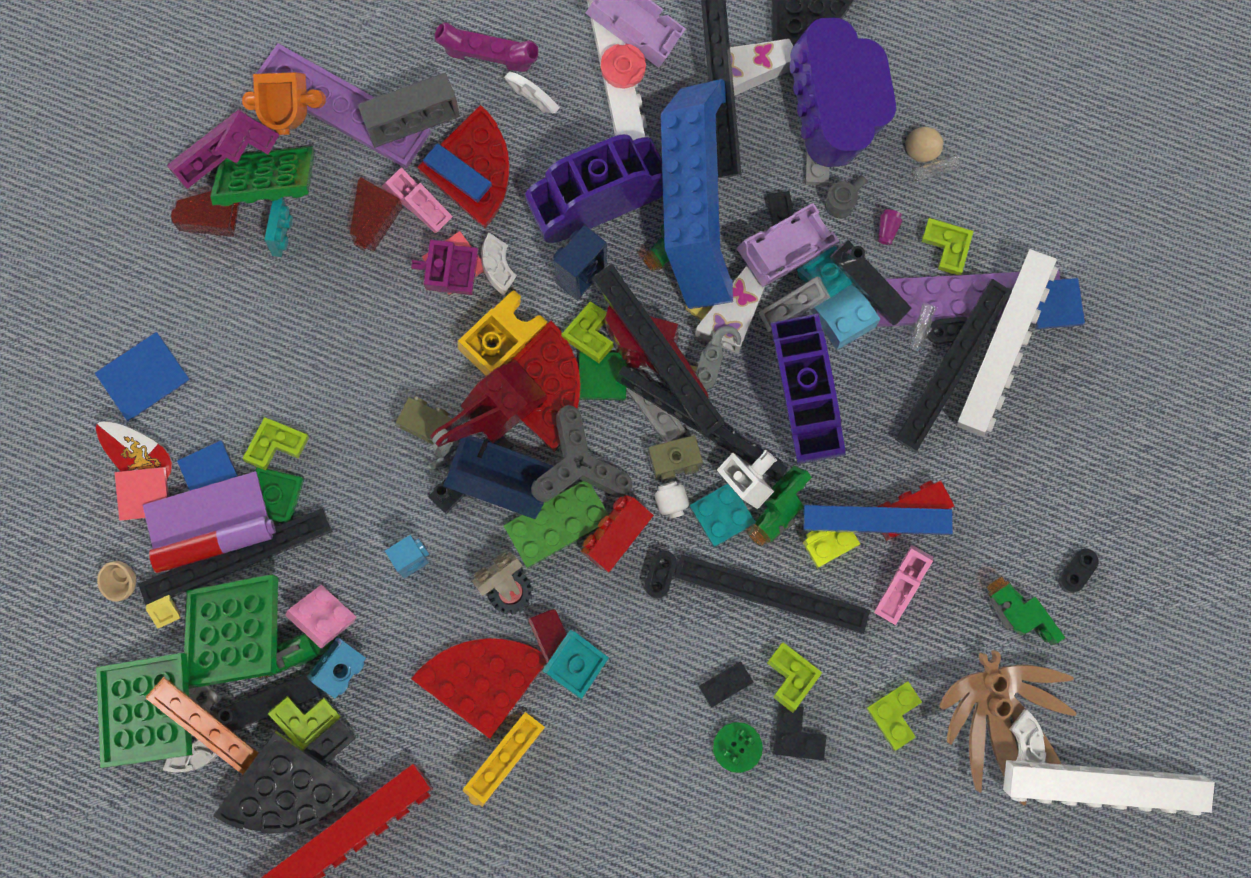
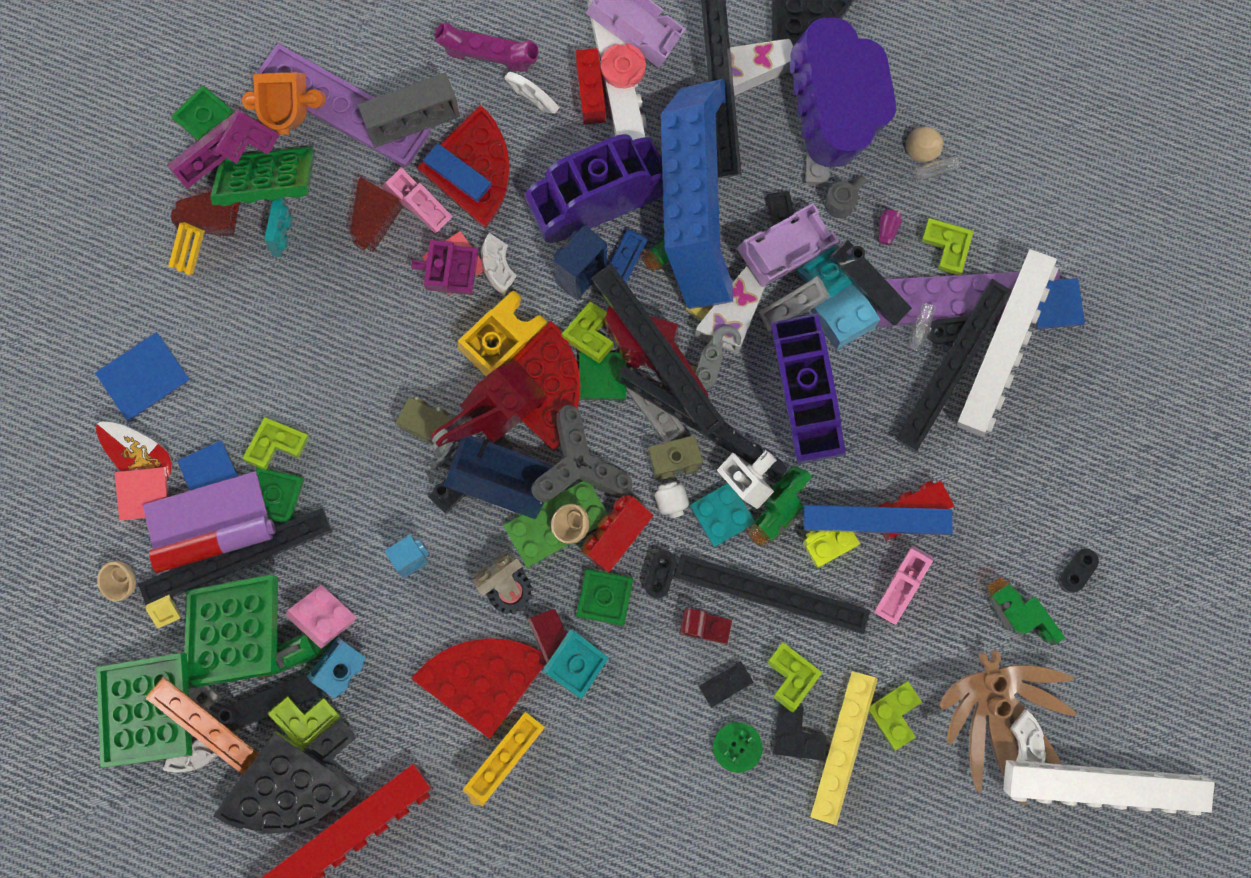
none -> yellow tile [168,222,205,275]
none -> green tile [171,85,234,141]
none -> tan piece [551,503,589,544]
none -> red brick [575,48,606,125]
none -> green tile [576,569,634,627]
none -> blue tile [597,229,648,293]
none -> dark red plate [679,608,732,645]
none -> light yellow plate [810,671,878,826]

